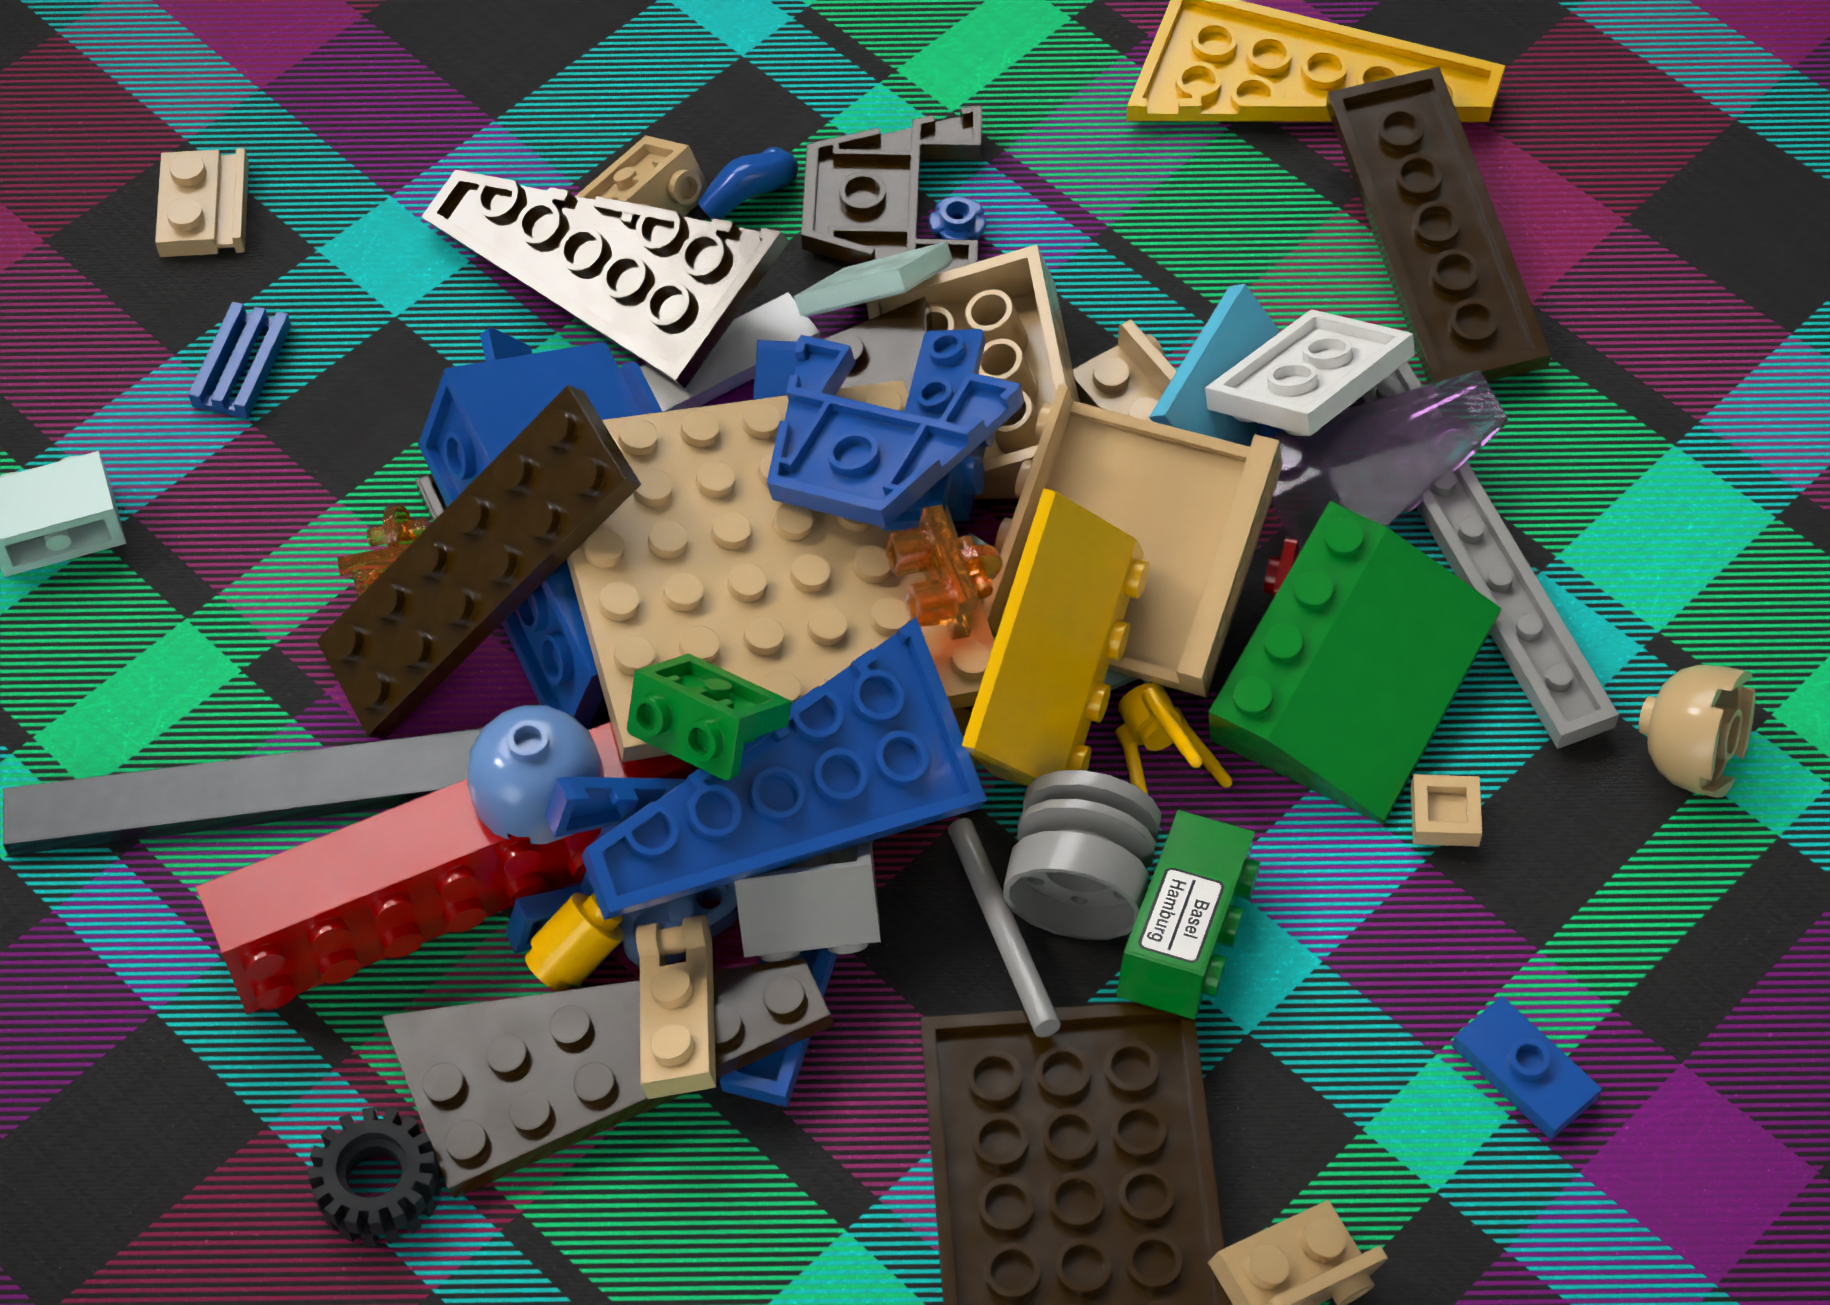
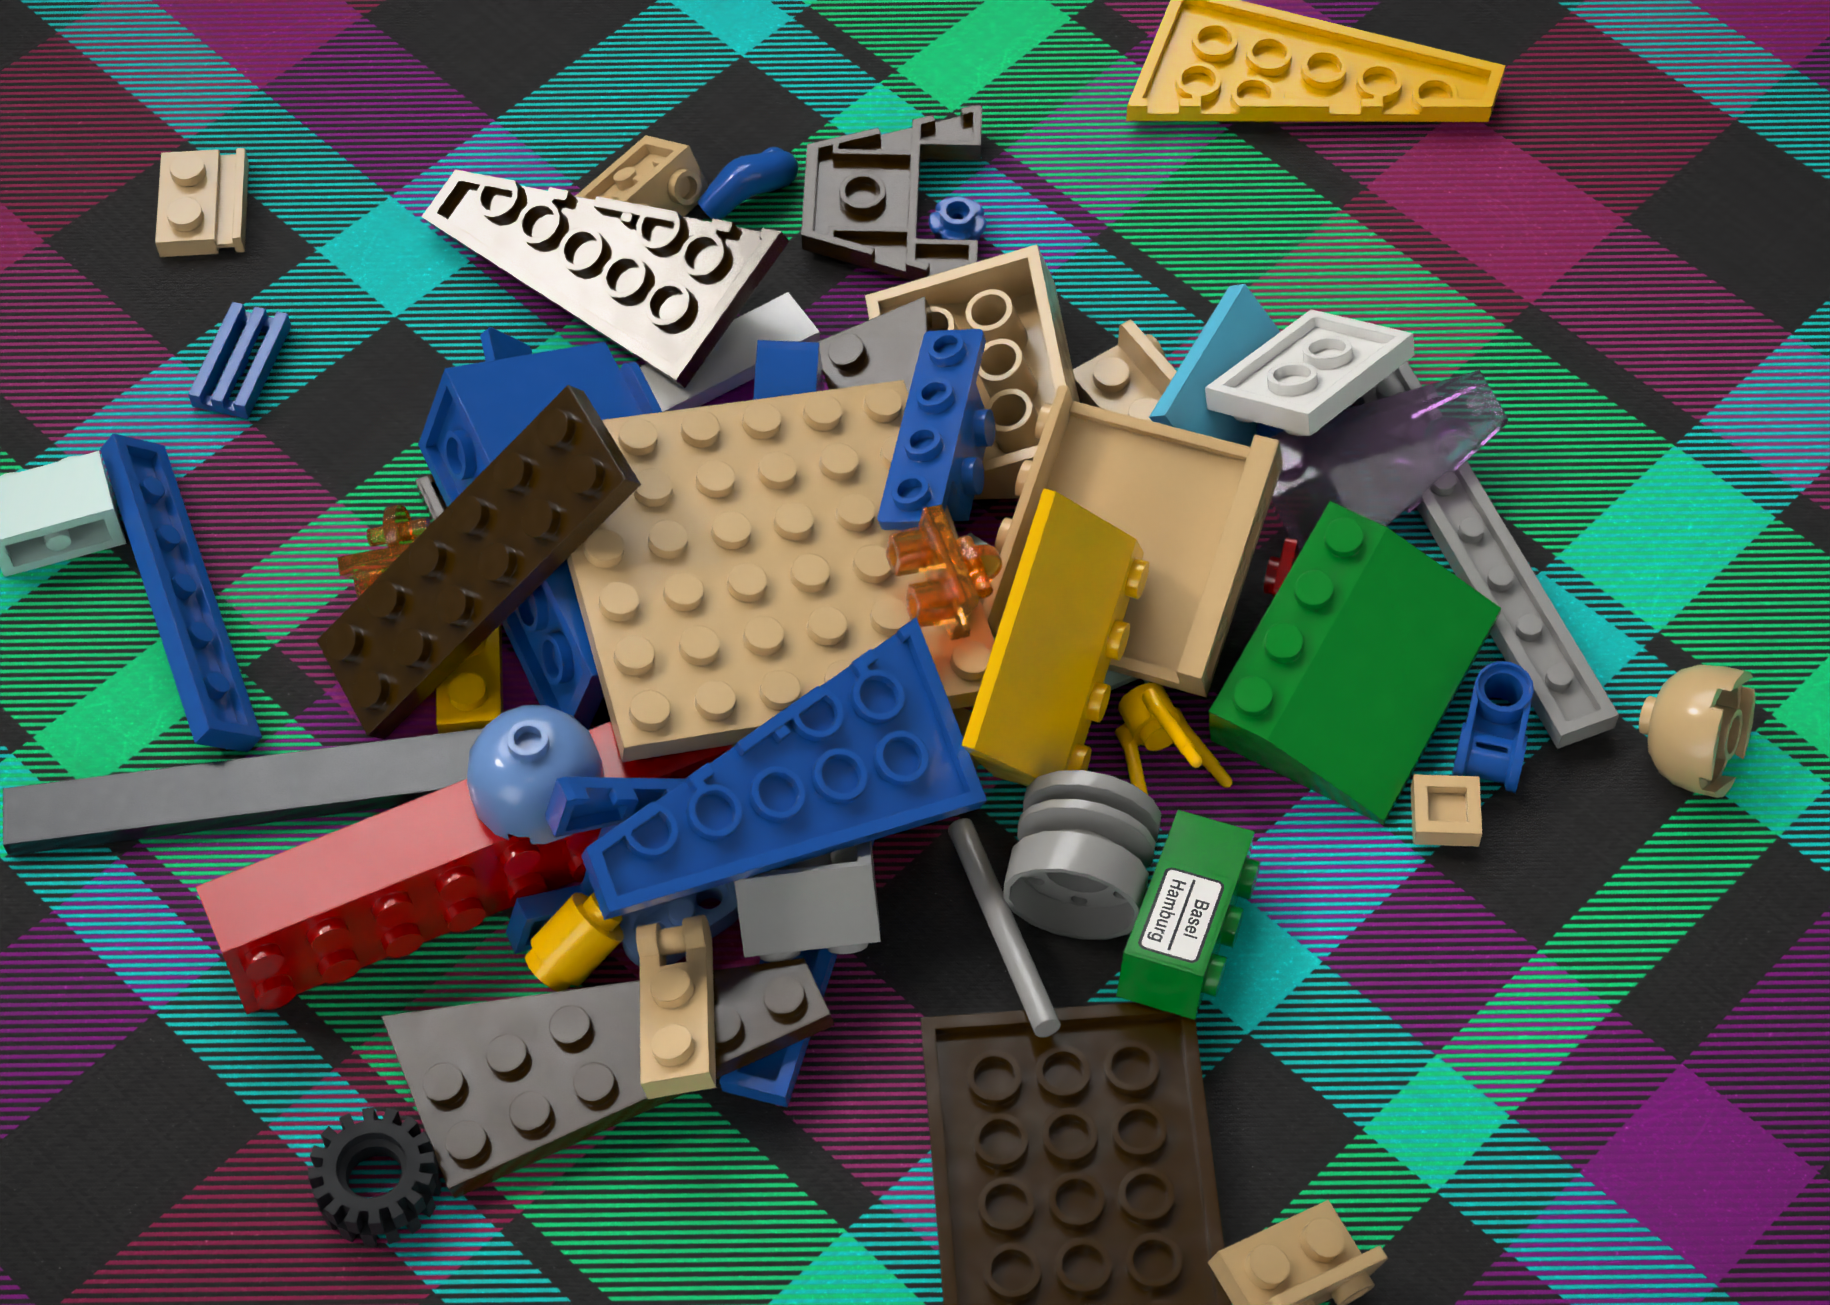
green bracket [627,653,792,781] -> none
blue wing [767,335,1024,528] -> none
light aqua tile [794,241,953,318] -> none
dark brown plate [1326,66,1551,395] -> none
blue plate [1452,996,1602,1140] -> none
none -> blue plate [100,433,262,752]
none -> yellow plate [436,625,503,734]
none -> blue piece [1451,661,1534,793]

